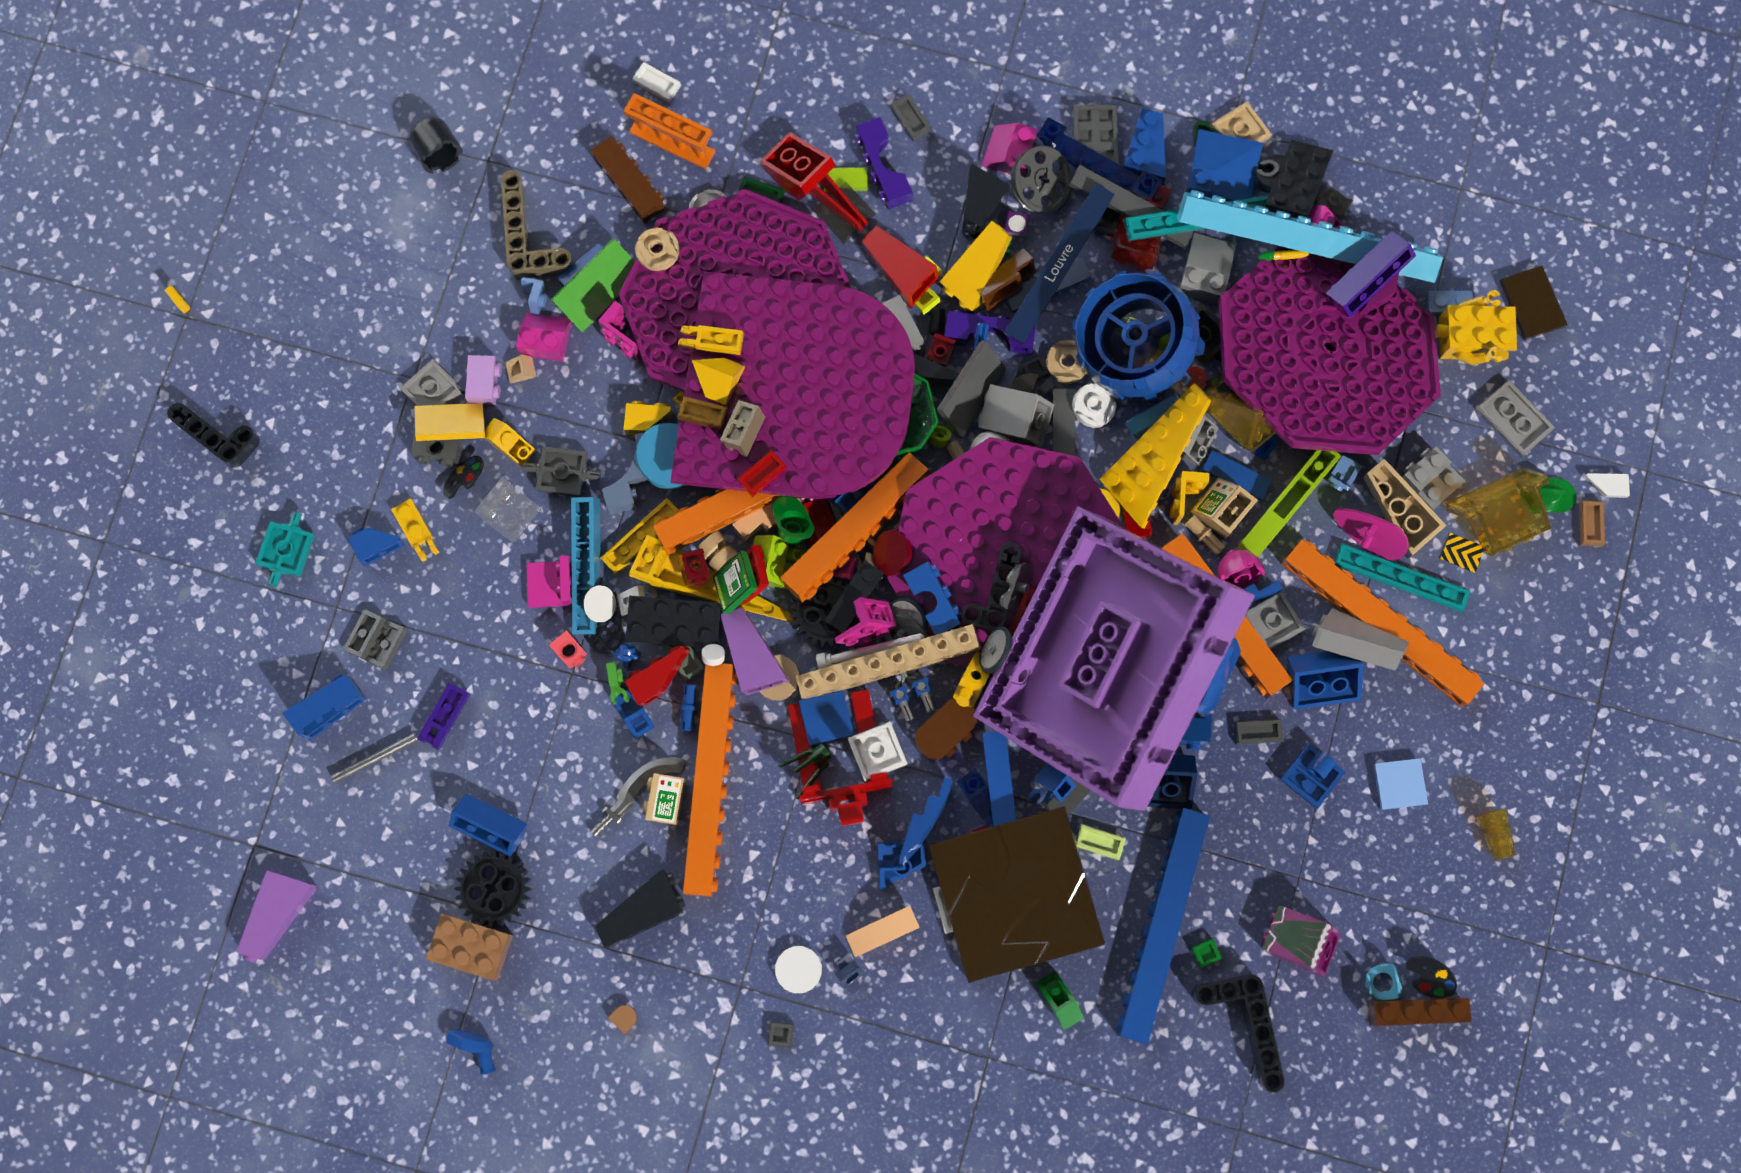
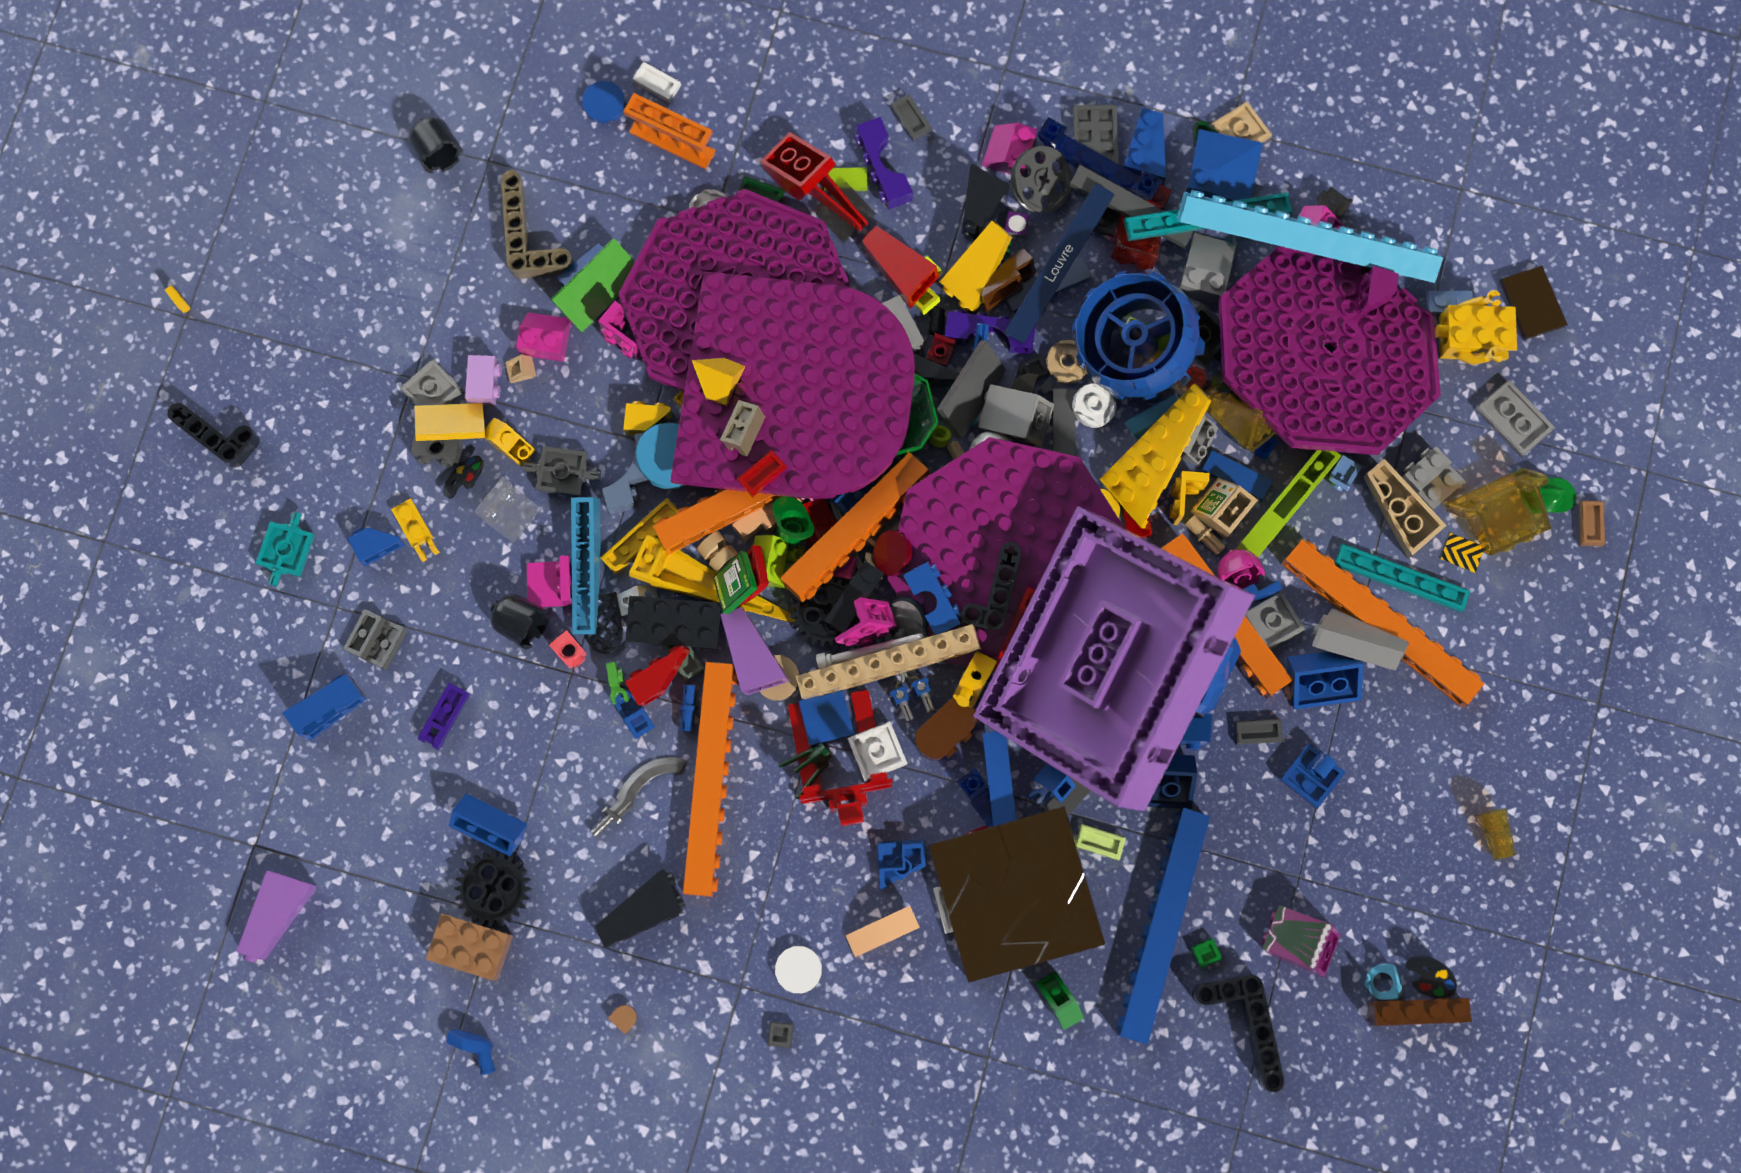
flat silver bar [331,733,419,783] -> none
medium blue bracket [521,277,547,315] -> none
white sticker [584,585,616,622] -> none
reddish brown brick [590,136,665,224] -> none
blue plant [613,644,641,668] -> none
tan tile [635,228,680,271] -> none
slope [643,773,686,825] -> none
pearl gold tile [677,396,728,431] -> none
yellow hinge [678,325,744,355] -> none
dark red brick [678,548,710,587] -> none
white tile [702,644,725,666] -> none
dark blue tile [835,957,864,988] -> none
blue slope [899,777,953,865] -> none
wheel [979,627,1012,673] -> none
dark grey piece [1000,562,1033,609] -> none
black plate [1256,140,1333,218] -> none
yellow piece [1258,250,1309,261] -> none
dark purple brick [1326,231,1416,318] -> none
dark pink shield [1333,508,1409,561] -> none
light blue tile [1373,758,1428,810] -> none
white tile [1584,473,1630,498] -> none
none -> black cylinder [491,594,549,650]
none -> blue tile [582,81,626,124]

